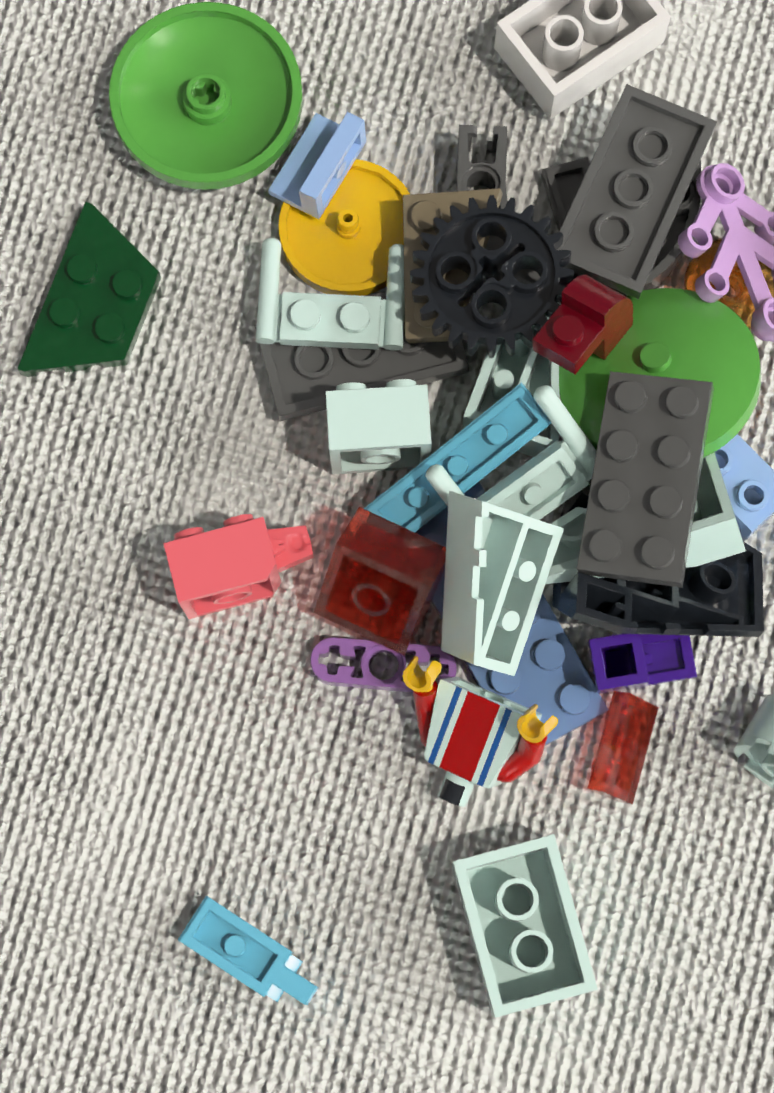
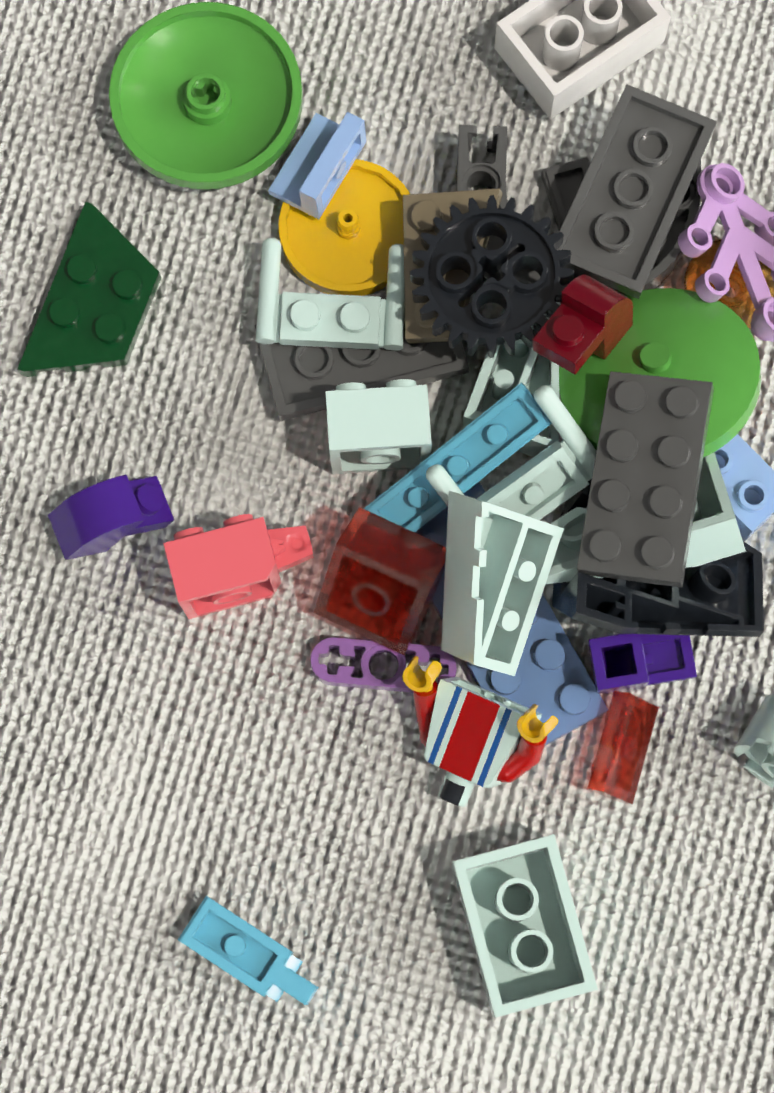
none -> dark purple brick [48,475,174,560]

